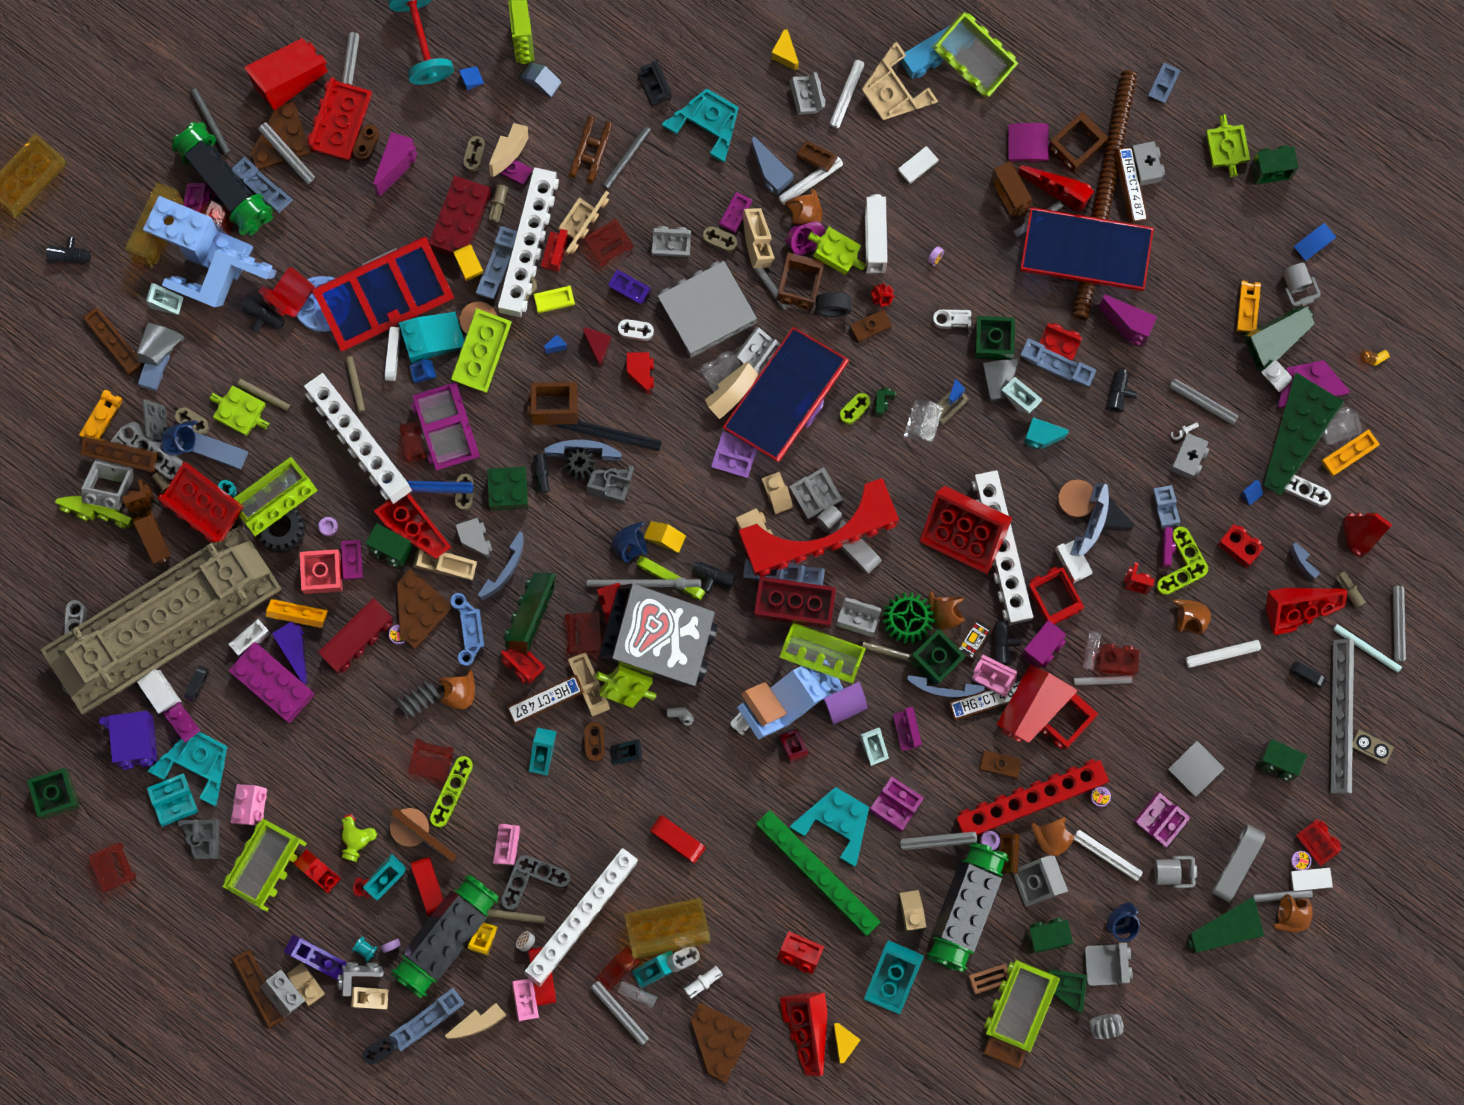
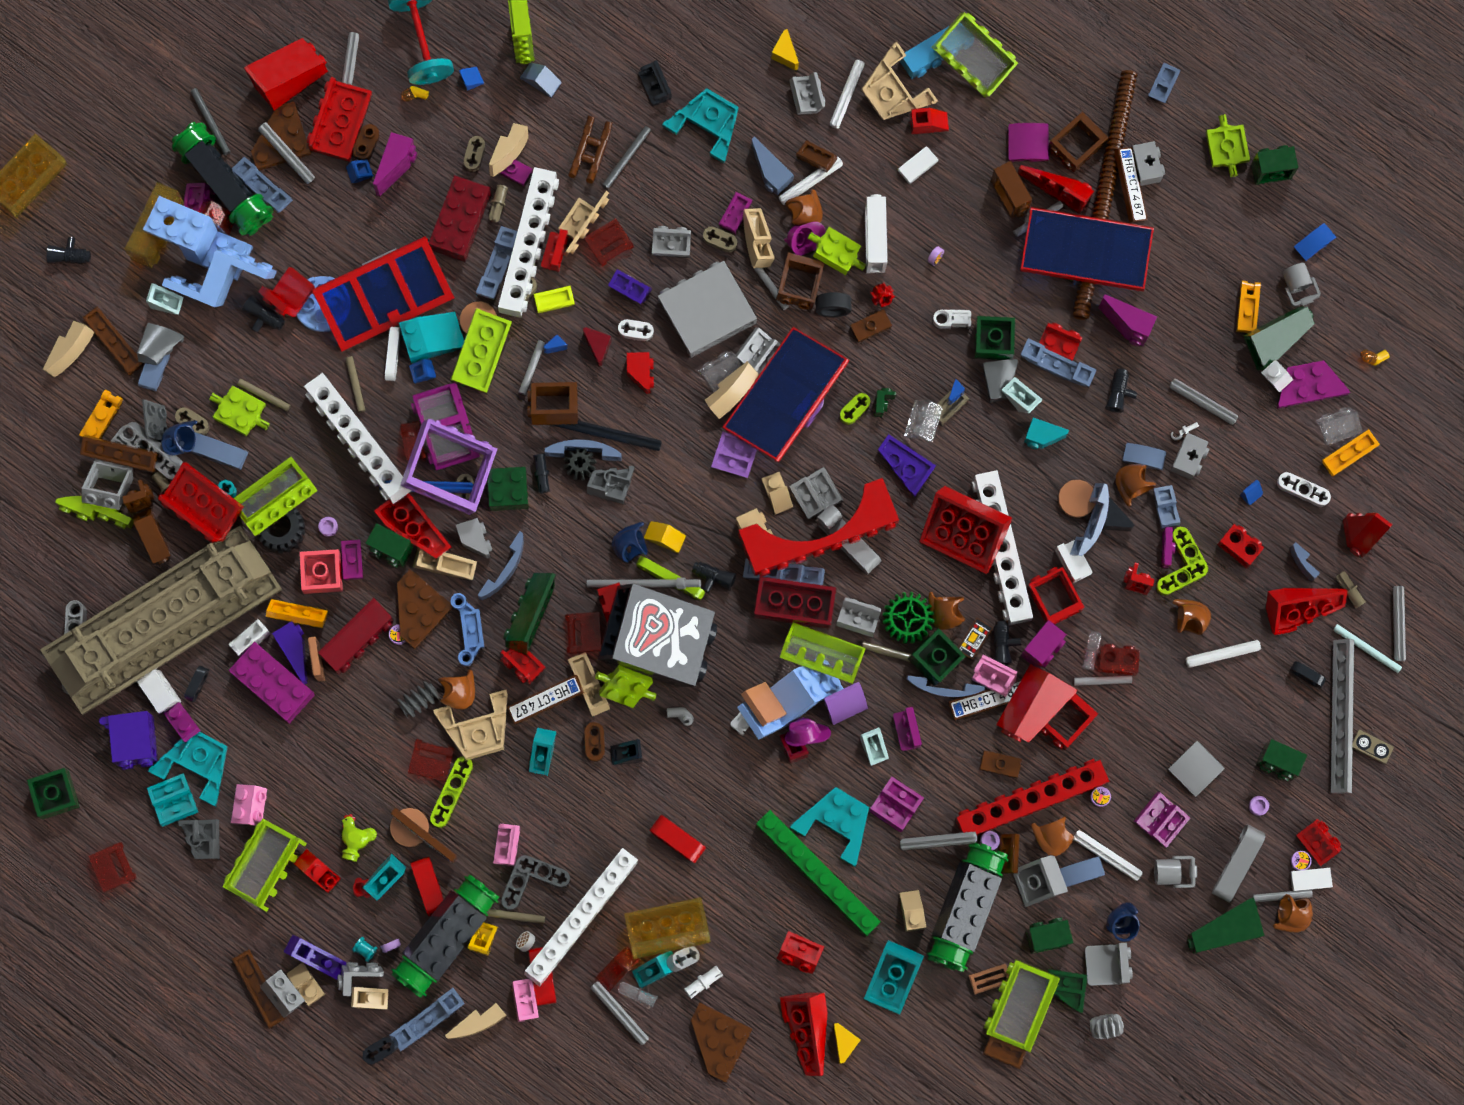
yellow slope [454,244,483,282] -> none
dark green wing [1264,372,1344,497] -> none
none -> tan slope [43,321,94,377]
none -> nougat tile [308,637,325,682]
none -> blue slope [346,159,373,183]
none -> medium lavender window [400,419,497,515]
none -> arm [401,86,429,102]
none -> tan wing [433,690,508,760]
none -> light grey bar [518,340,545,395]
none -> magenta piece [785,717,831,747]
none -> dark purple wing [878,434,936,498]
none -> red slope [910,108,949,134]
none -> sand blue slope [1060,856,1105,887]
none -> dark orange piece [1116,464,1156,506]
none -> sand blue slope [1123,443,1166,470]
none -> lavender tile [1249,796,1269,816]

